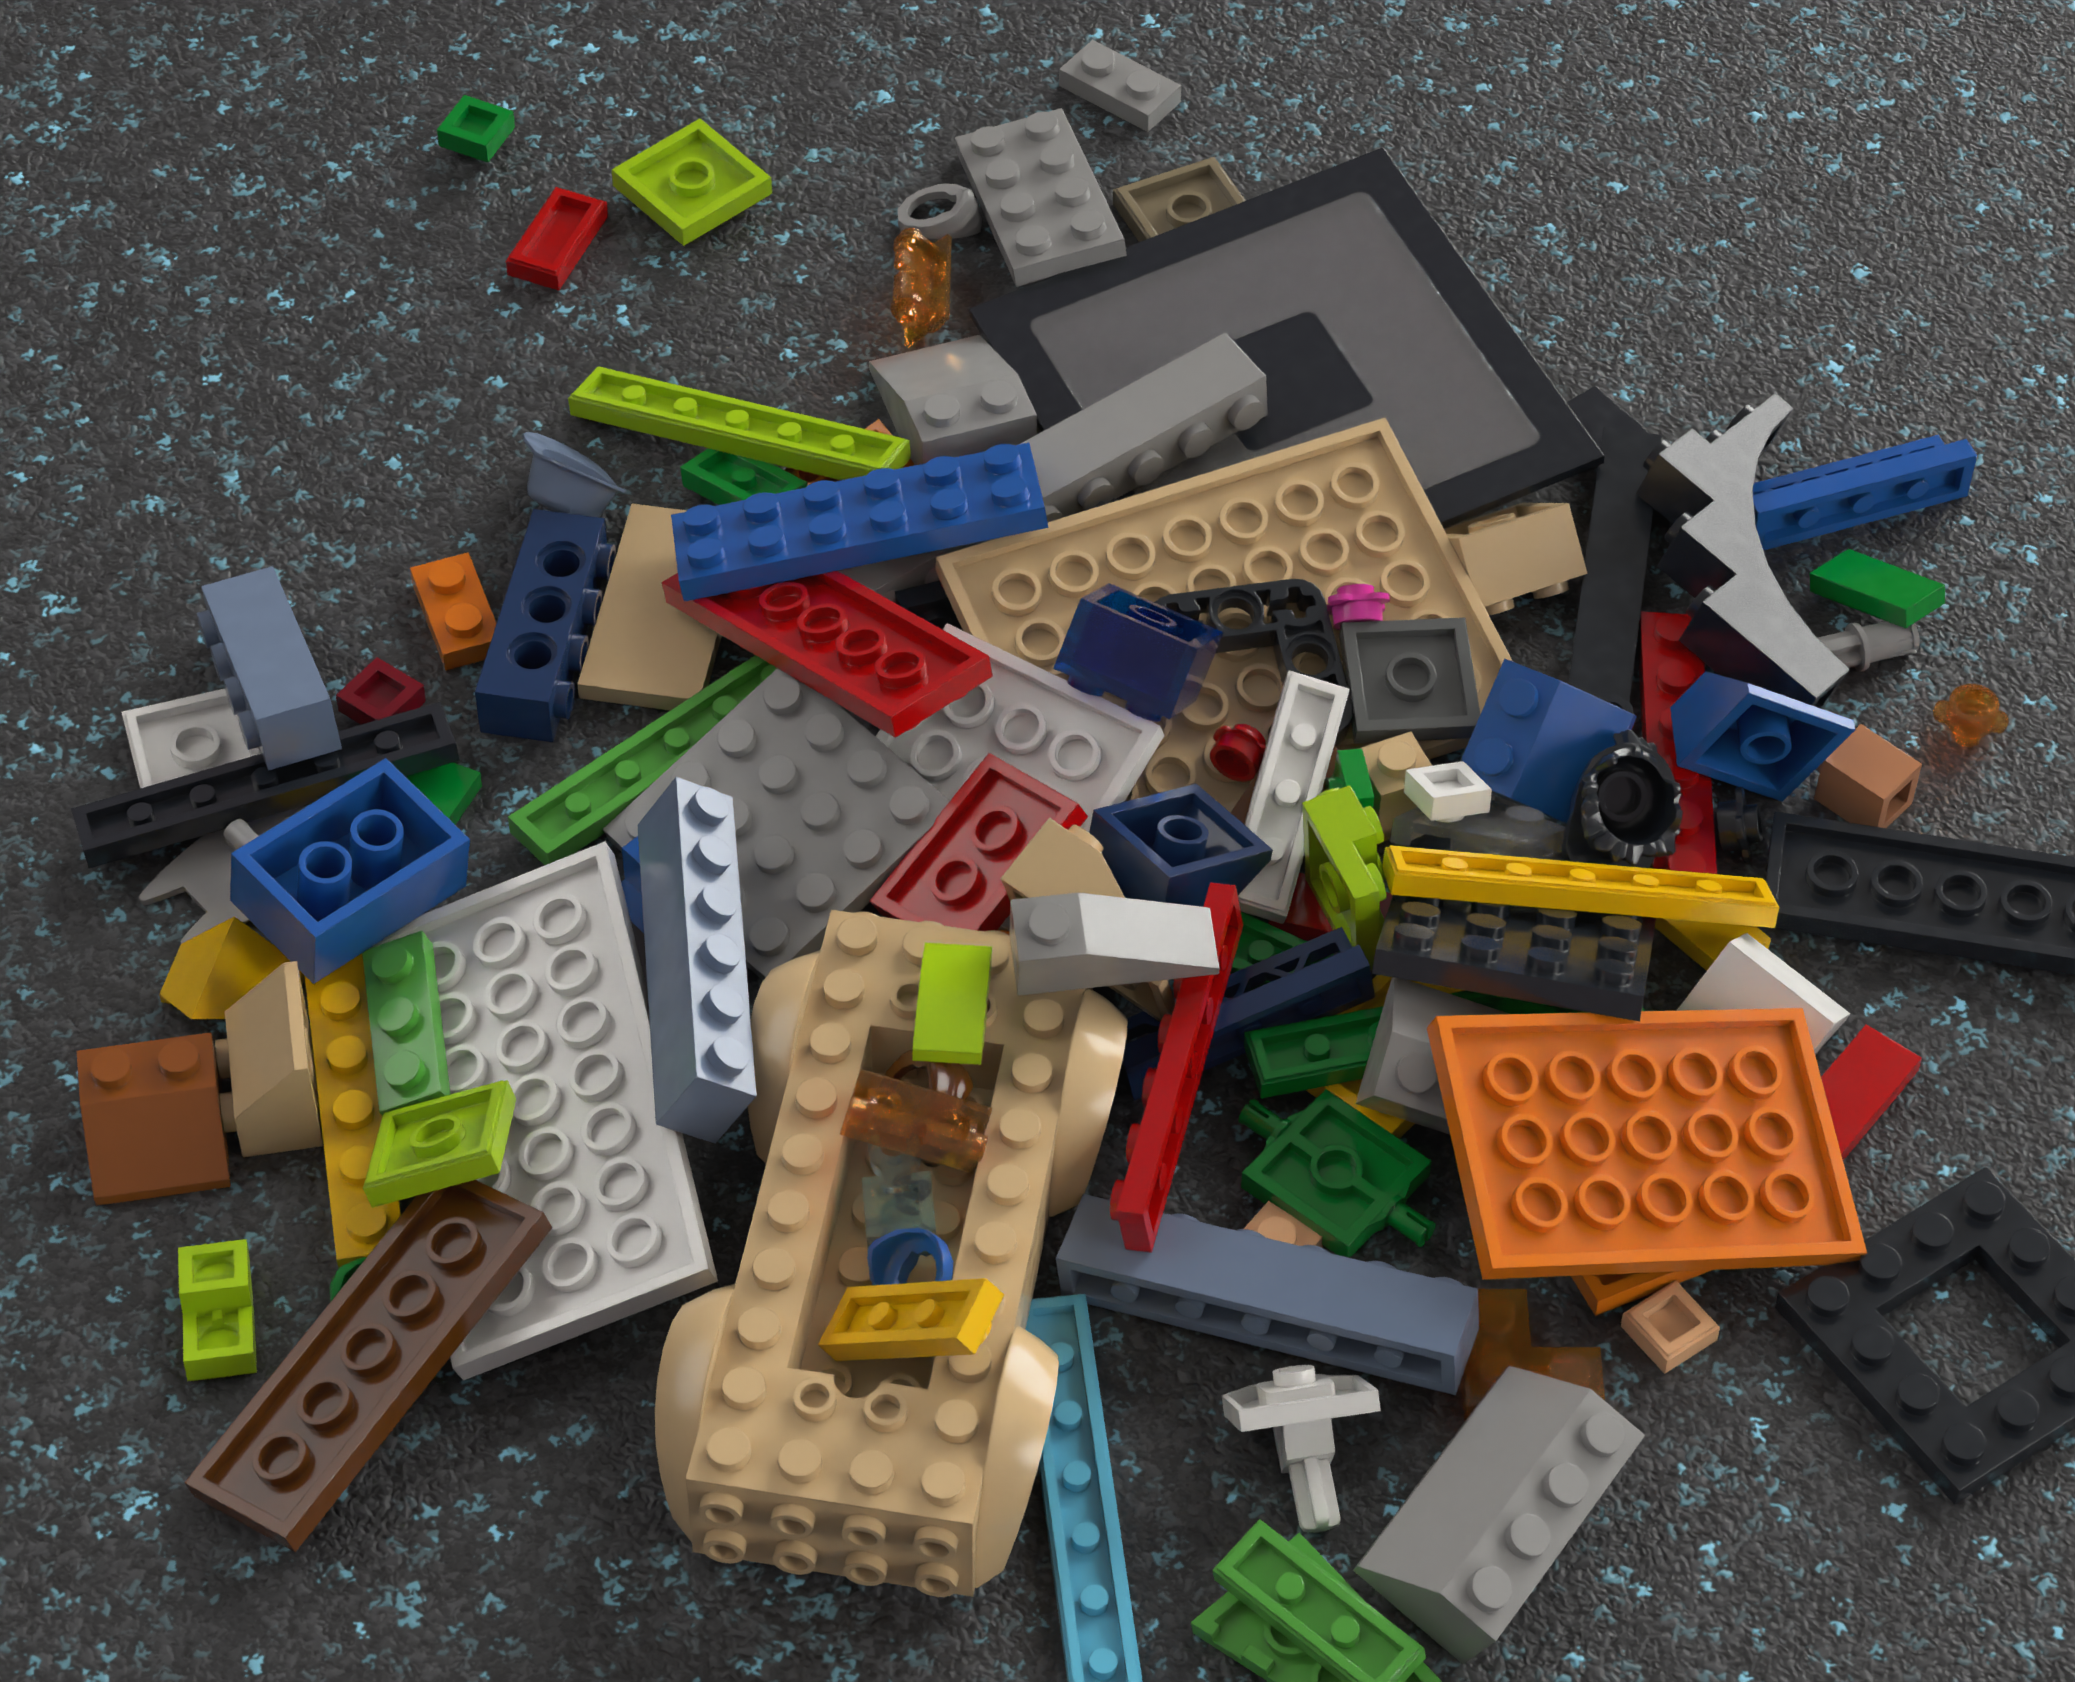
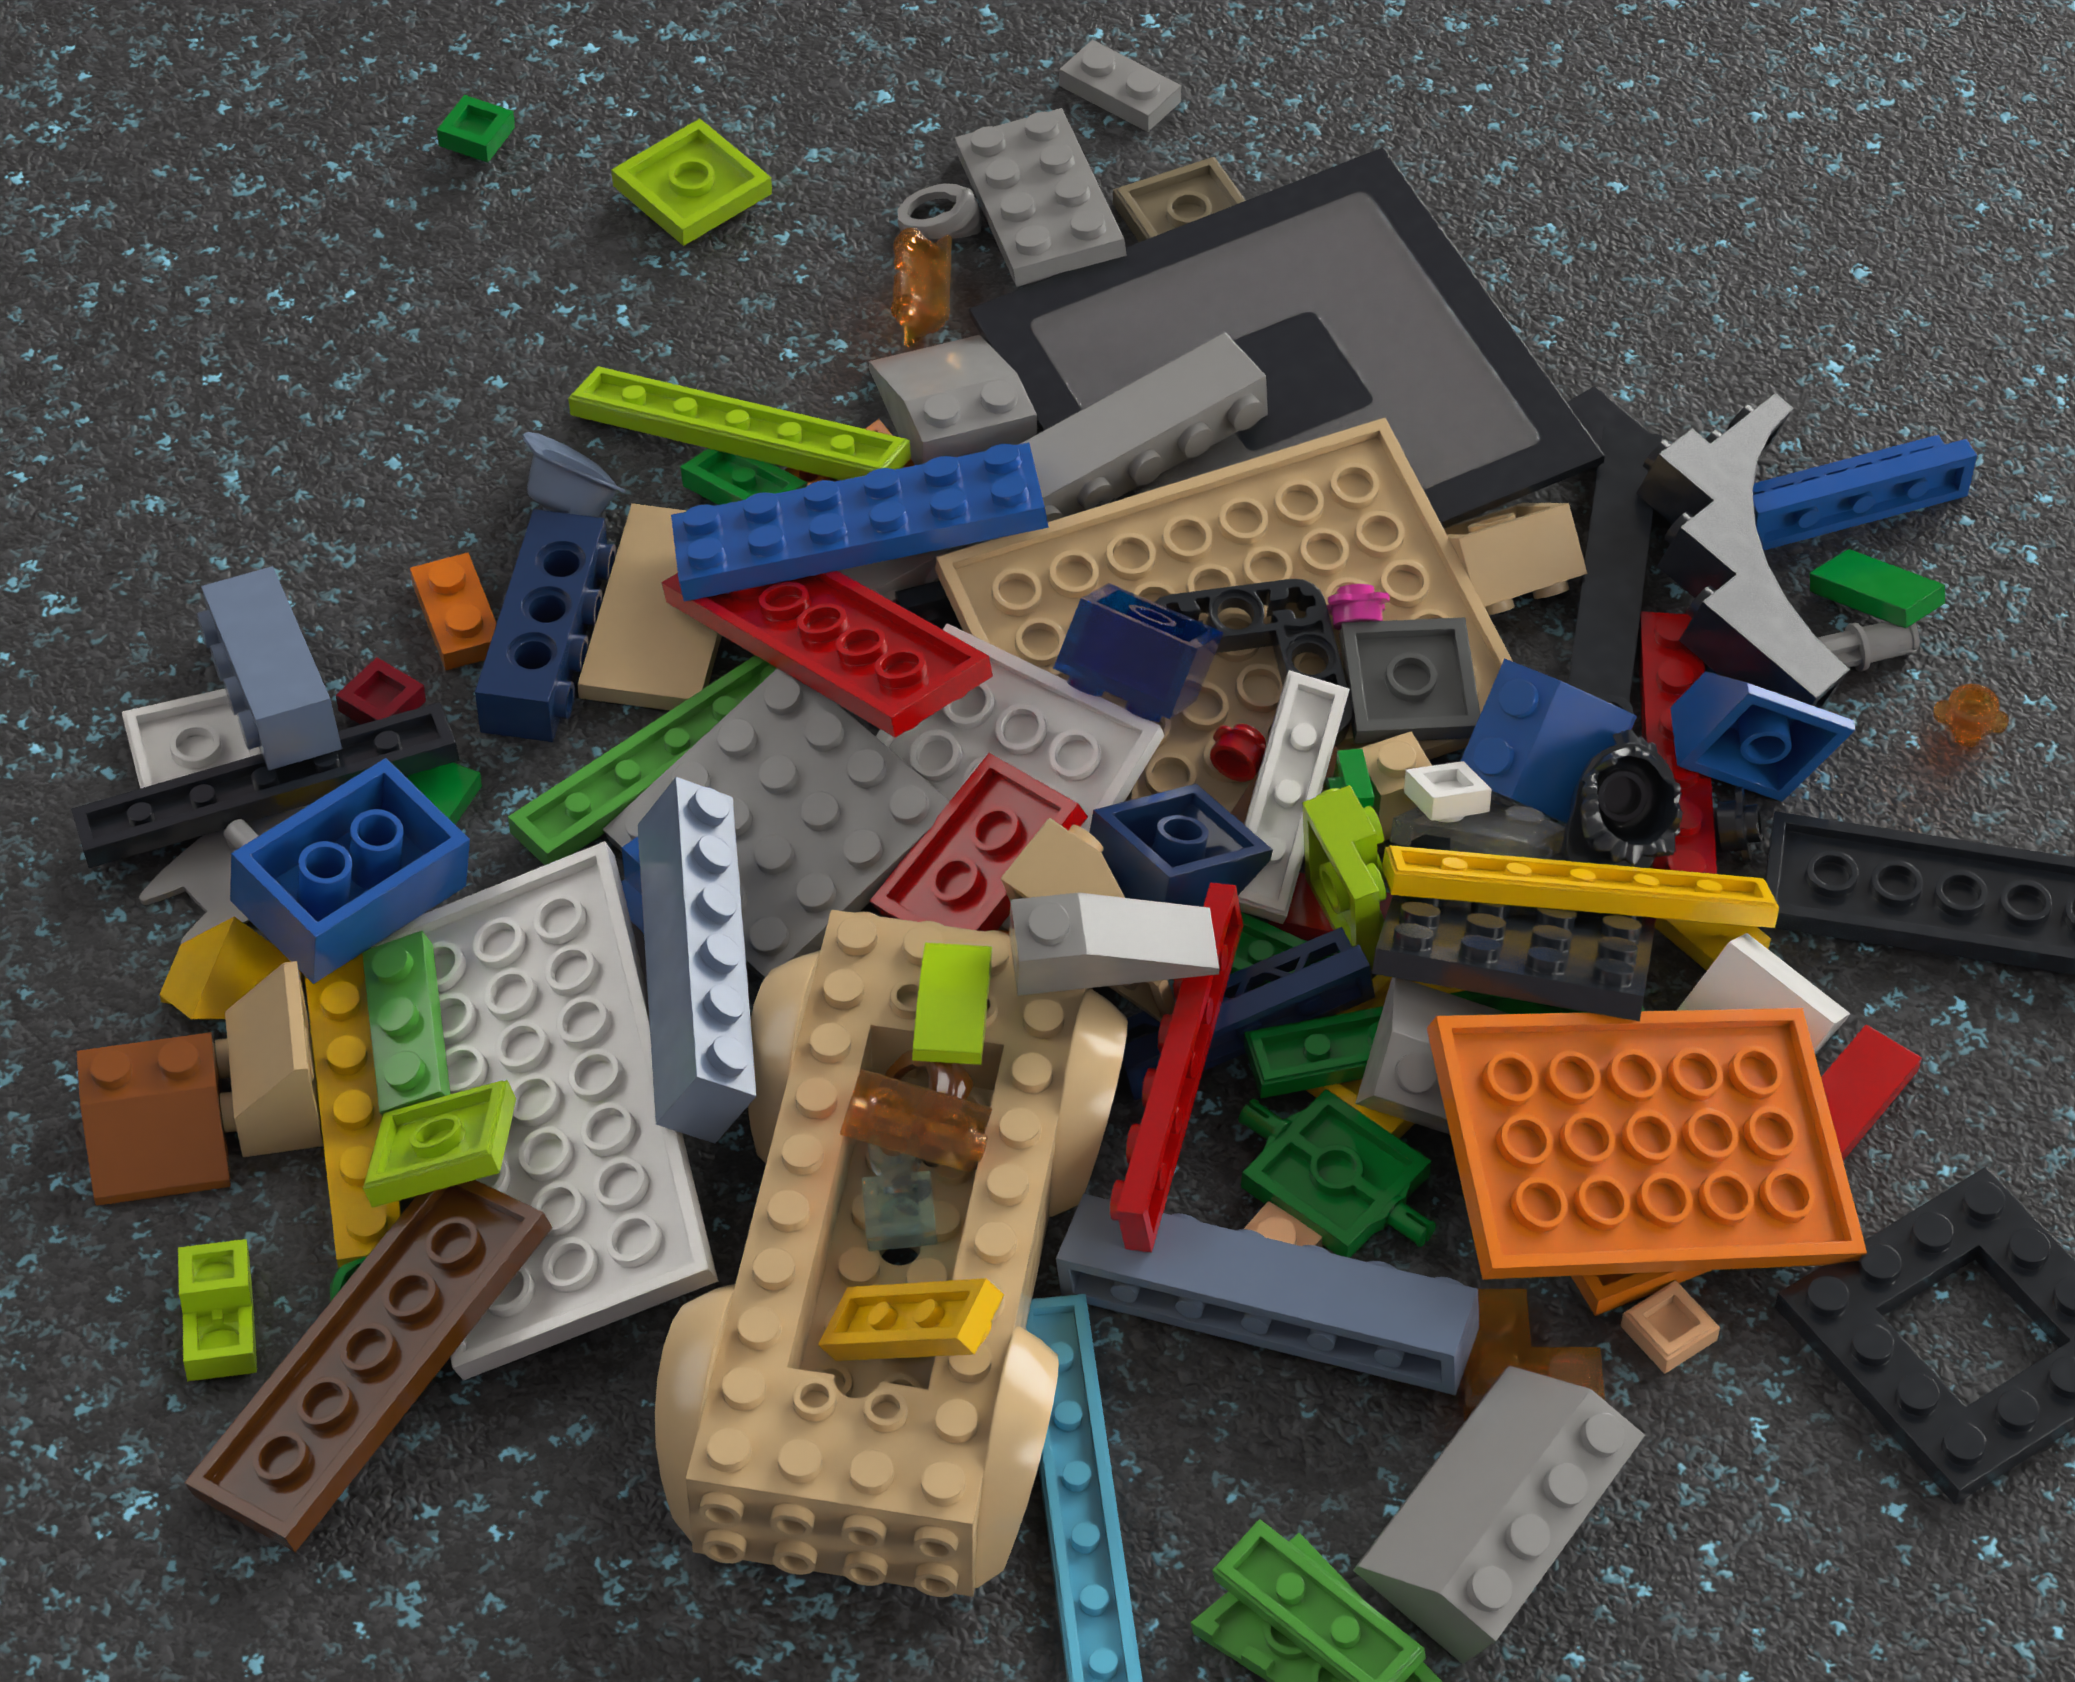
red tile [506,187,608,290] -> none
blue piece [867,1228,953,1285] -> none
white piece [1222,1365,1381,1533] -> none
nougat brick [1814,724,1922,828] -> none

